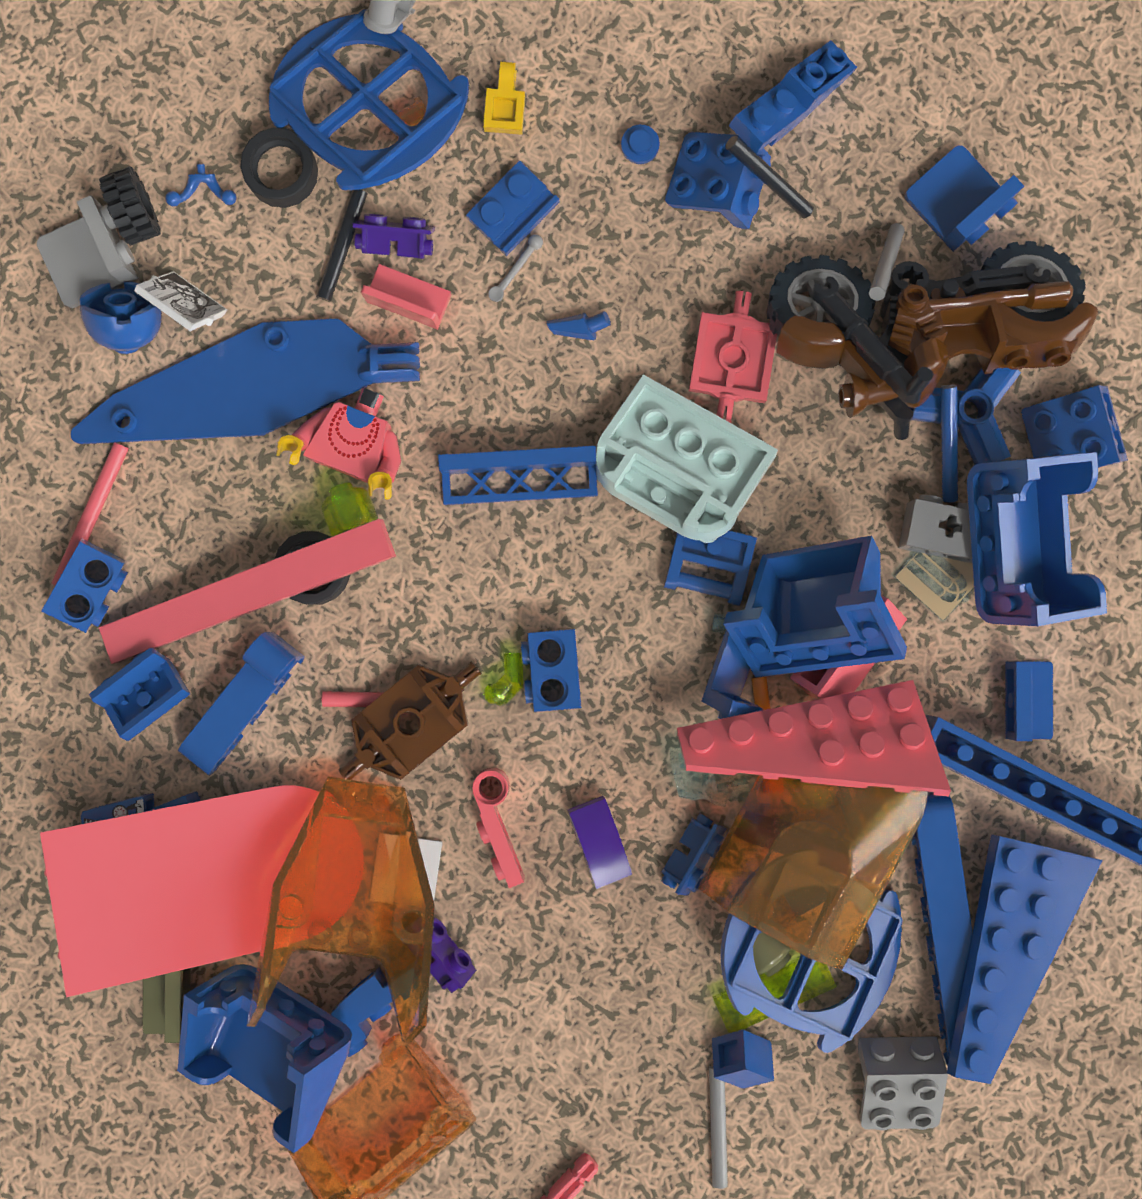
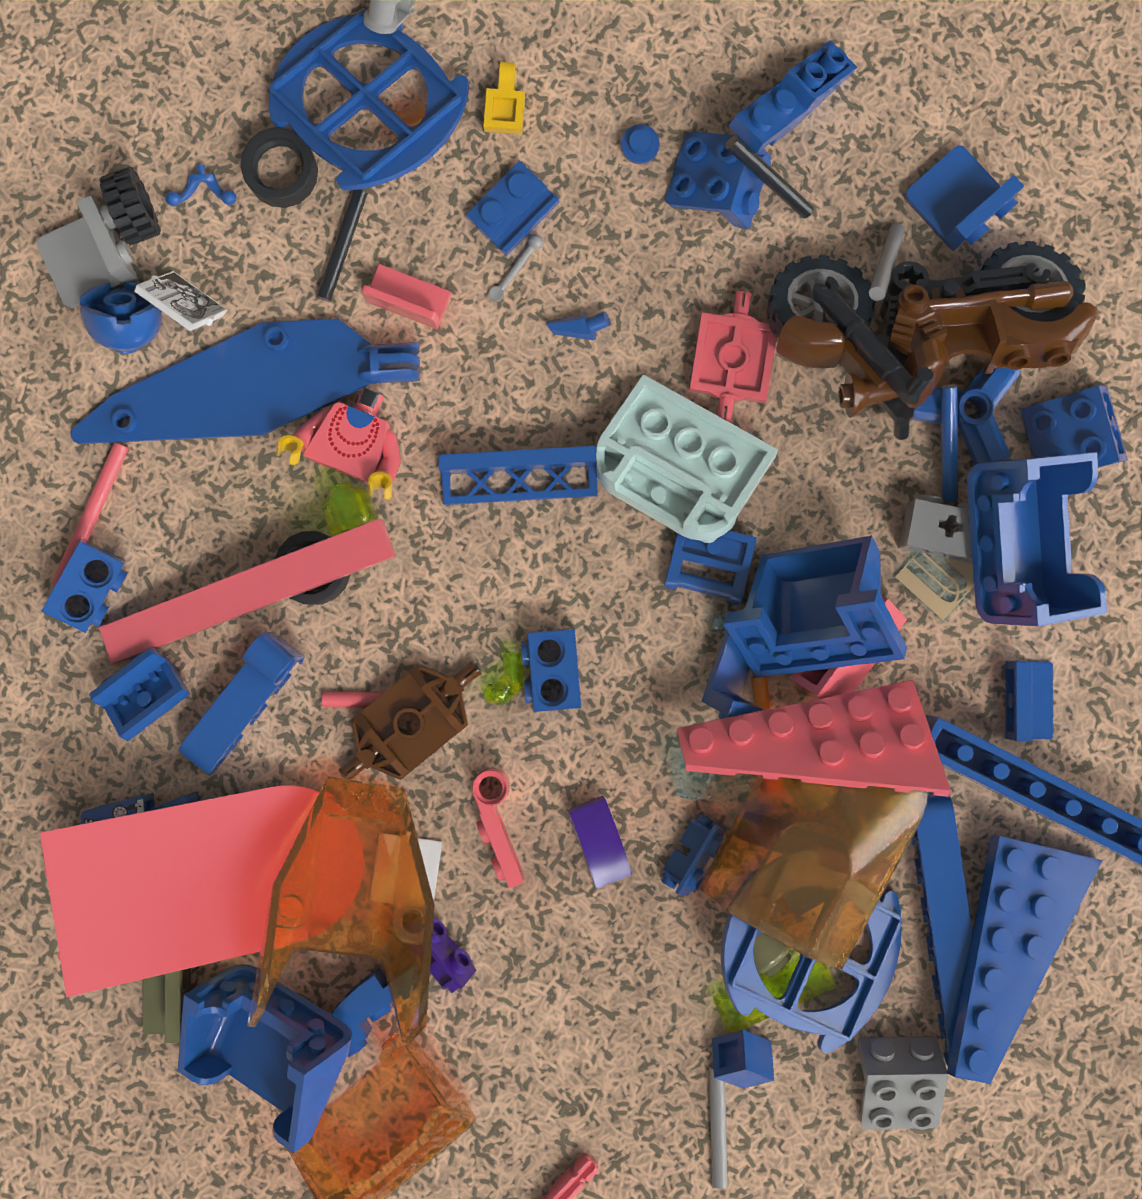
dark purple hinge [353,214,435,259] -> none

